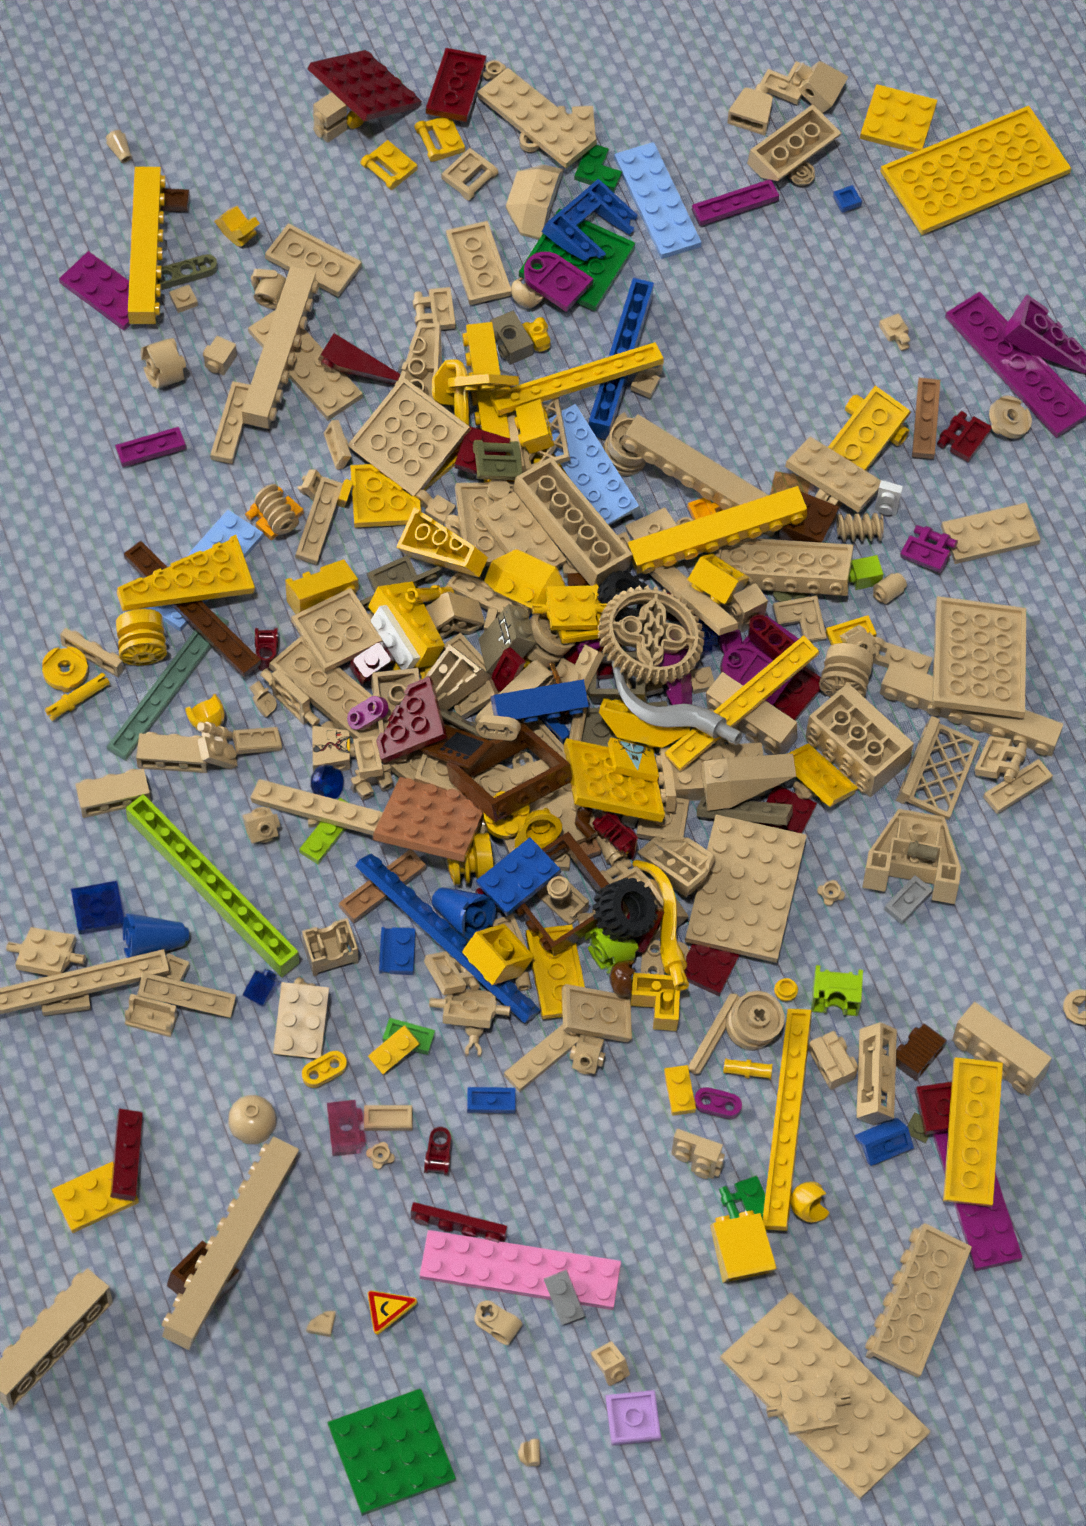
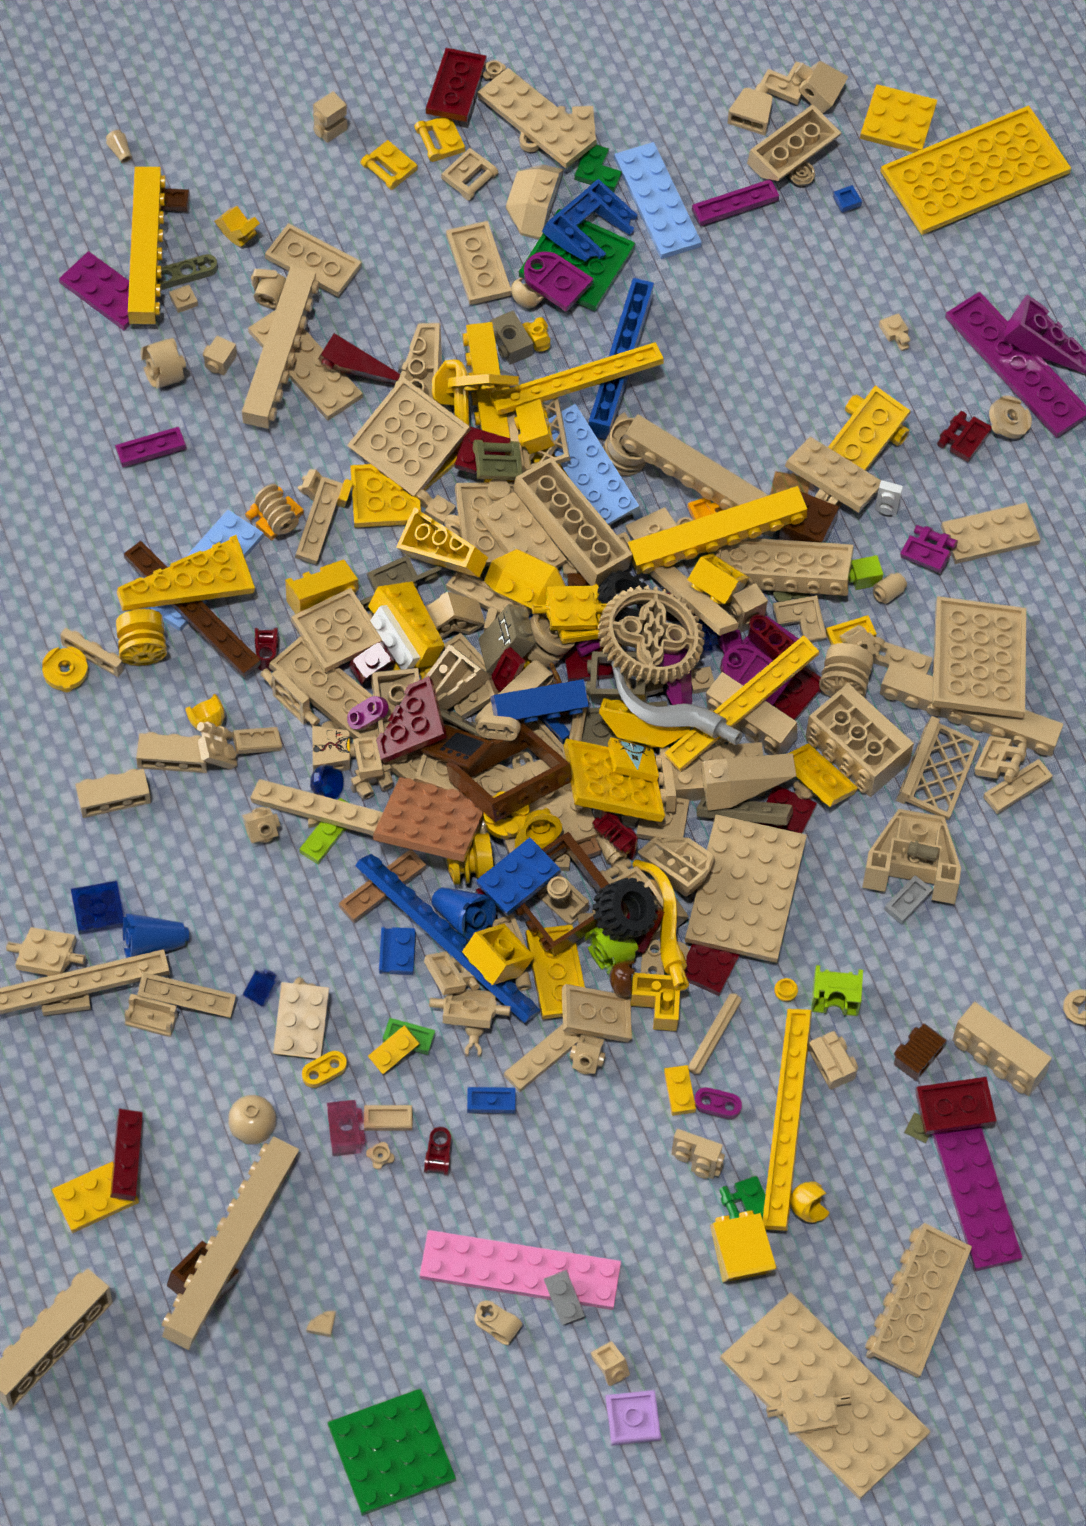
yellow pin [45,673,110,721] -> none
sand green tile [107,612,229,761] -> none
lime brick [126,794,299,978] -> none
tan plate [161,953,190,981] -> none
tan plate [210,381,250,464] -> none
tan piece [249,681,277,717] -> none
tan piece [302,918,358,976] -> none
dark red plate [307,50,422,121] -> none
tan plate [323,420,351,469] -> none
yellow tile [346,111,365,129] -> none
piece [367,1290,417,1335] -> none
yellow pin [405,585,454,603] -> none
dark red plate [411,1202,508,1243] -> none
tan plate [412,287,455,330] -> none
tan plate [518,1439,540,1467] -> none
tan plate [554,645,605,691] -> none
reddish brown arm [574,807,597,840] -> none
tan plate [631,364,663,398] -> none
yellow pin [723,1058,773,1079] -> none
tan wheel [726,991,785,1051] -> none
tan plate [817,880,845,906] -> none
tan piece [836,513,884,542] -> none
blue panel [855,1118,914,1166] -> none
tan brick [857,1022,897,1125] -> none
medium nougat plate [912,377,941,459] -> none
yellow plate [943,1057,1003,1207] -> none

